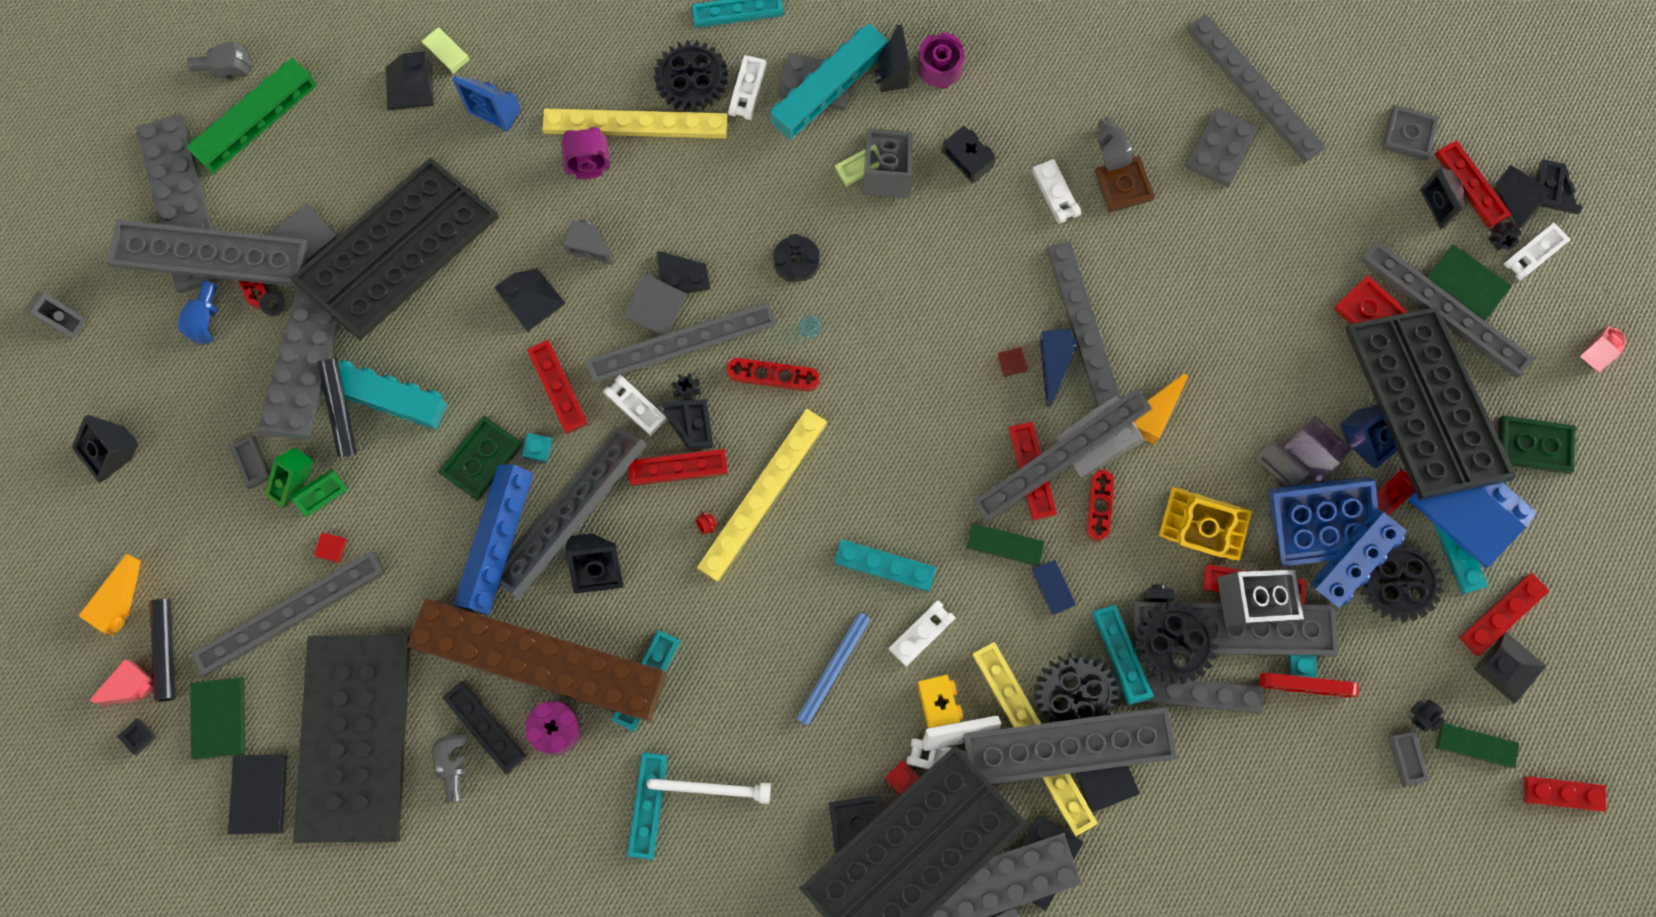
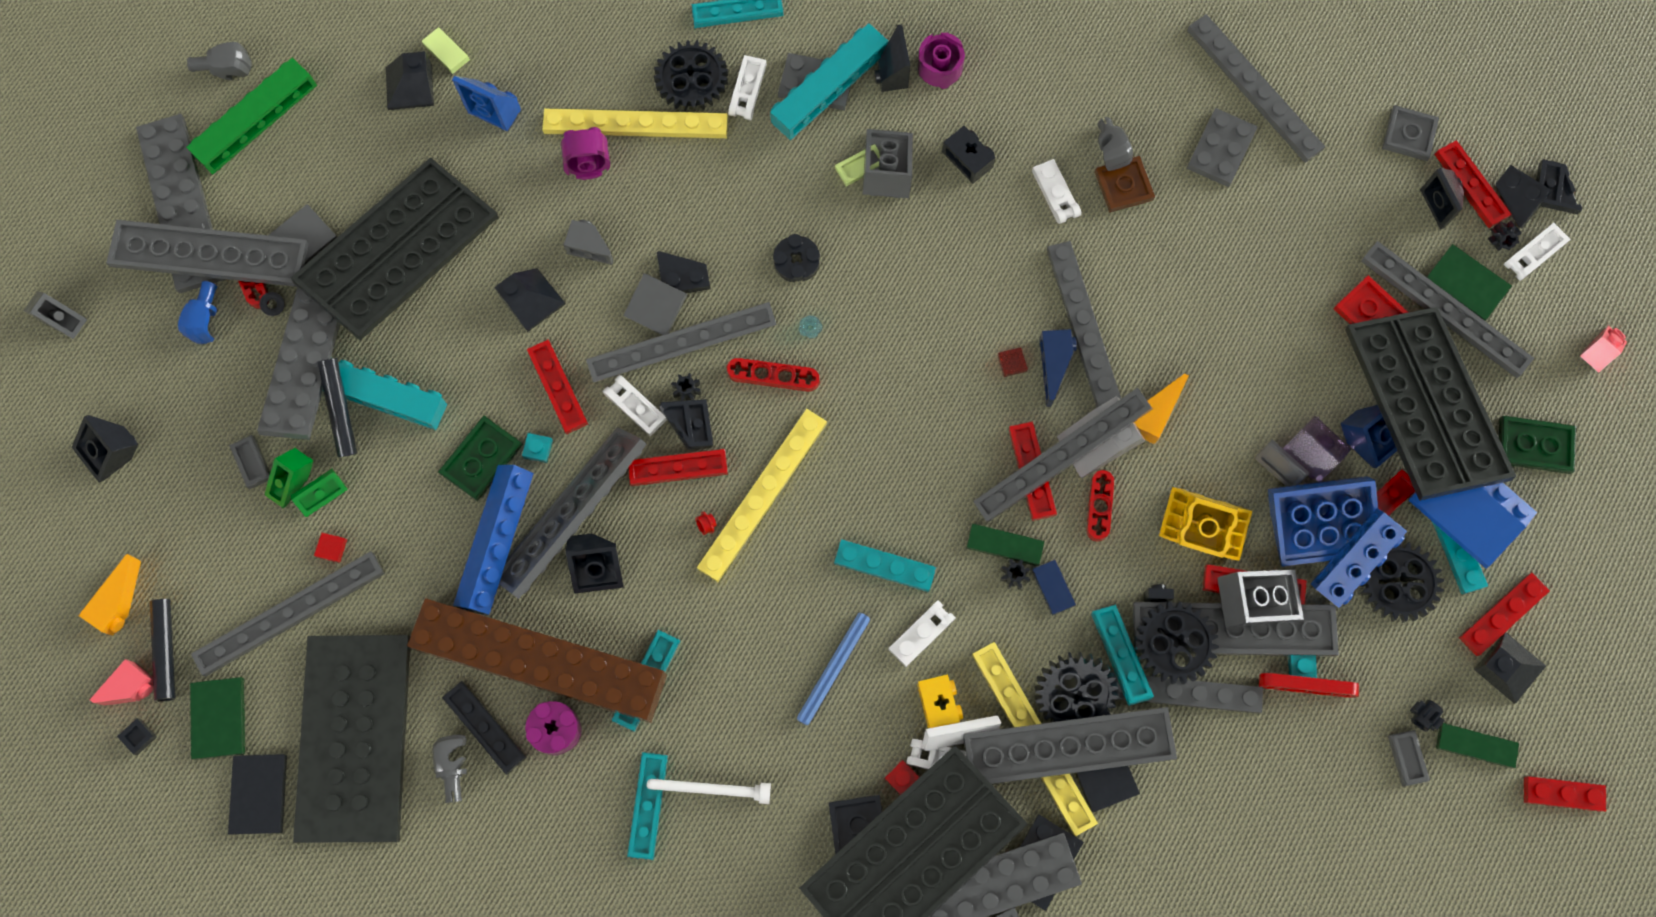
none -> black gear [1000,559,1031,590]

